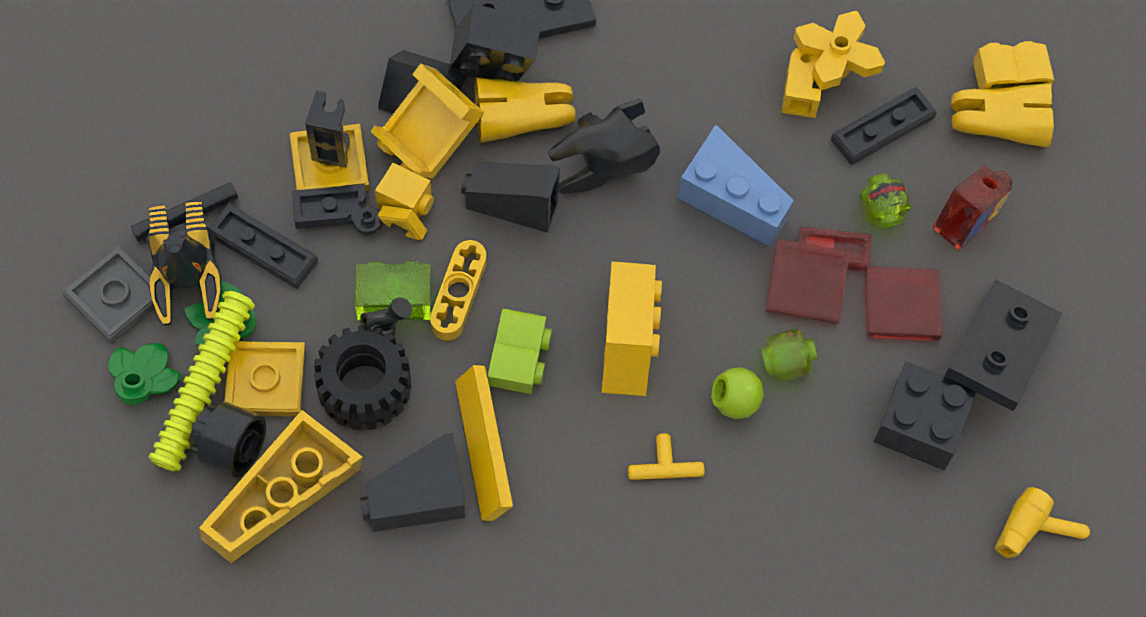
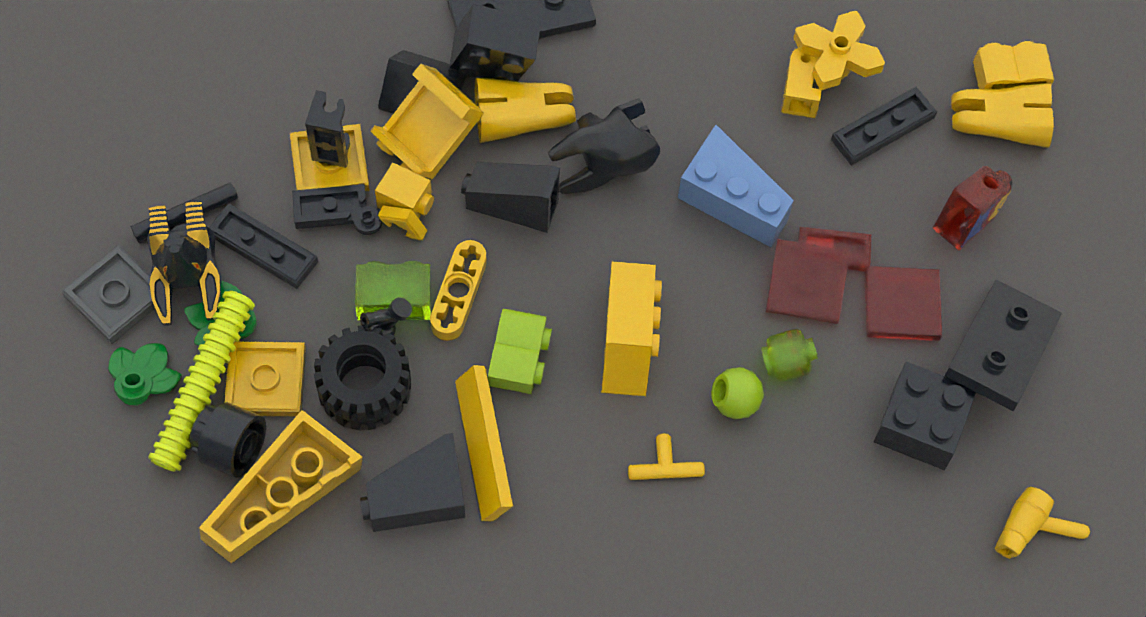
clear neon green head [859,173,911,229] -> none

